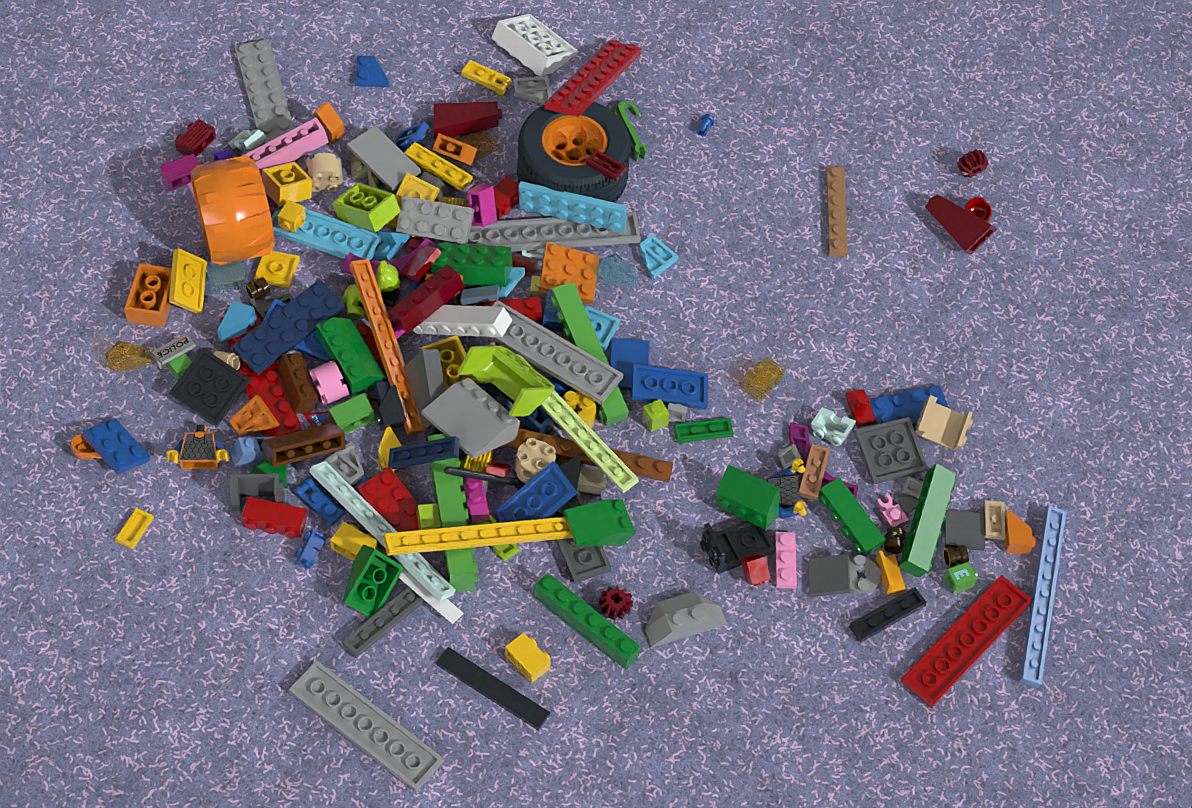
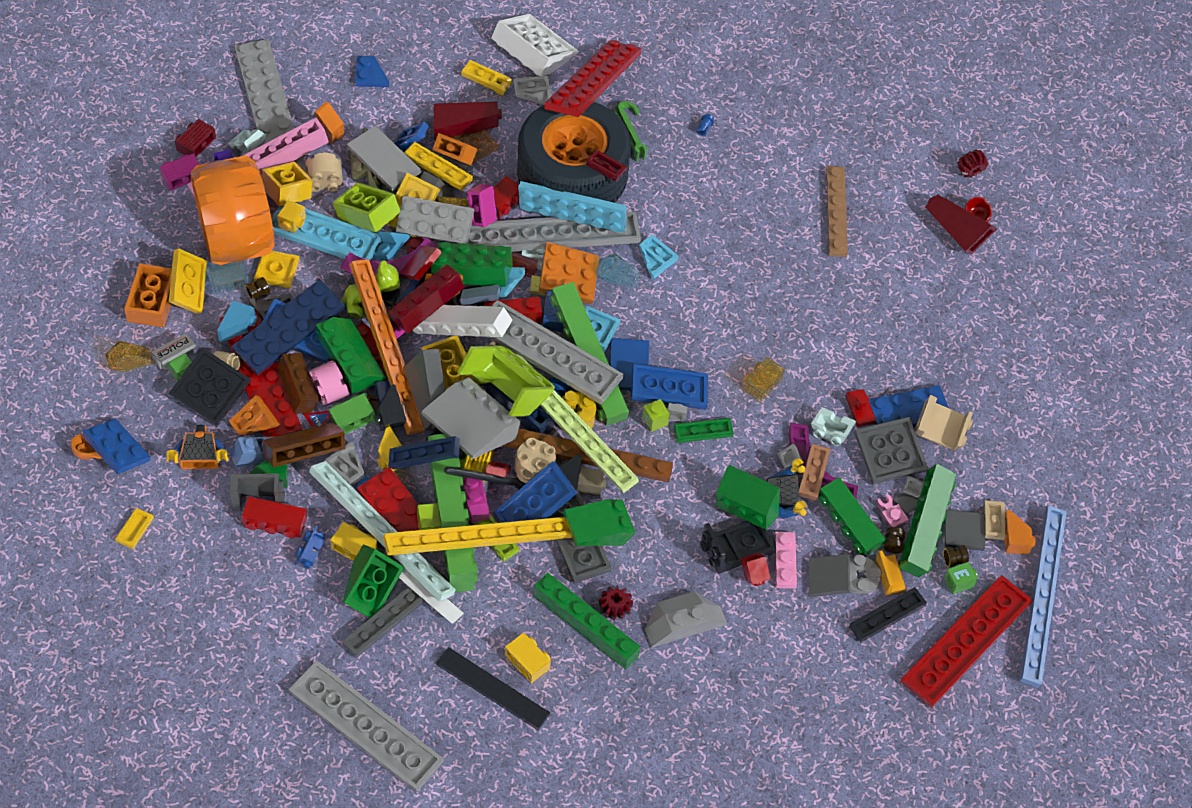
blue plate [293,477,345,527] -> none

